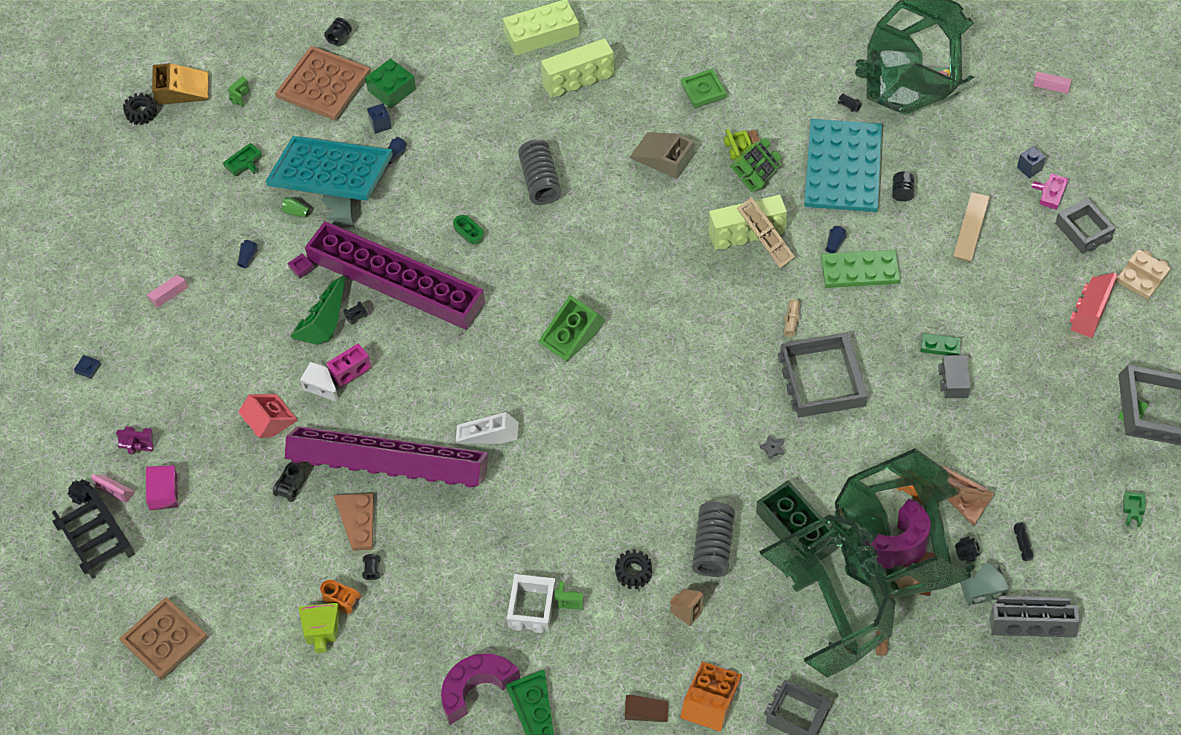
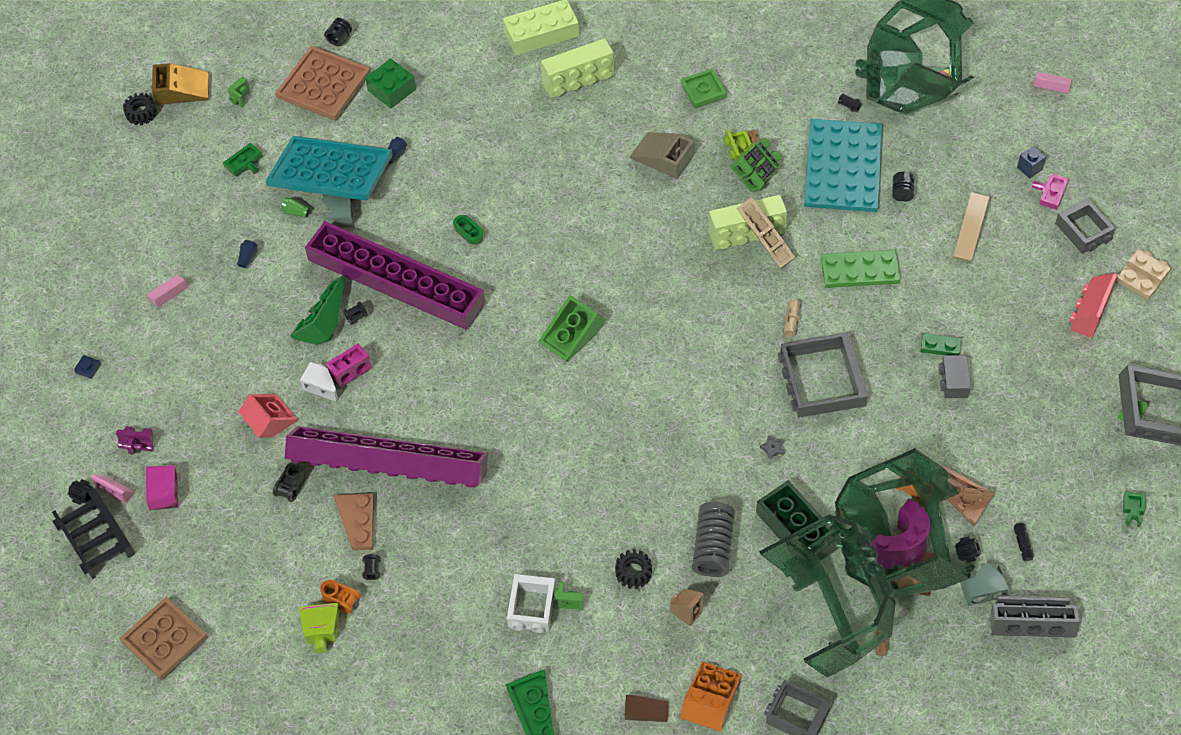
magenta plate [288,253,314,279] -> none
dark blue brick [367,103,392,134] -> none
magenta brick [441,653,520,725] -> none
white slope [455,412,519,444] -> none
dark grey piece [518,139,562,205] -> none
dark blue cone [825,226,847,253] -> none

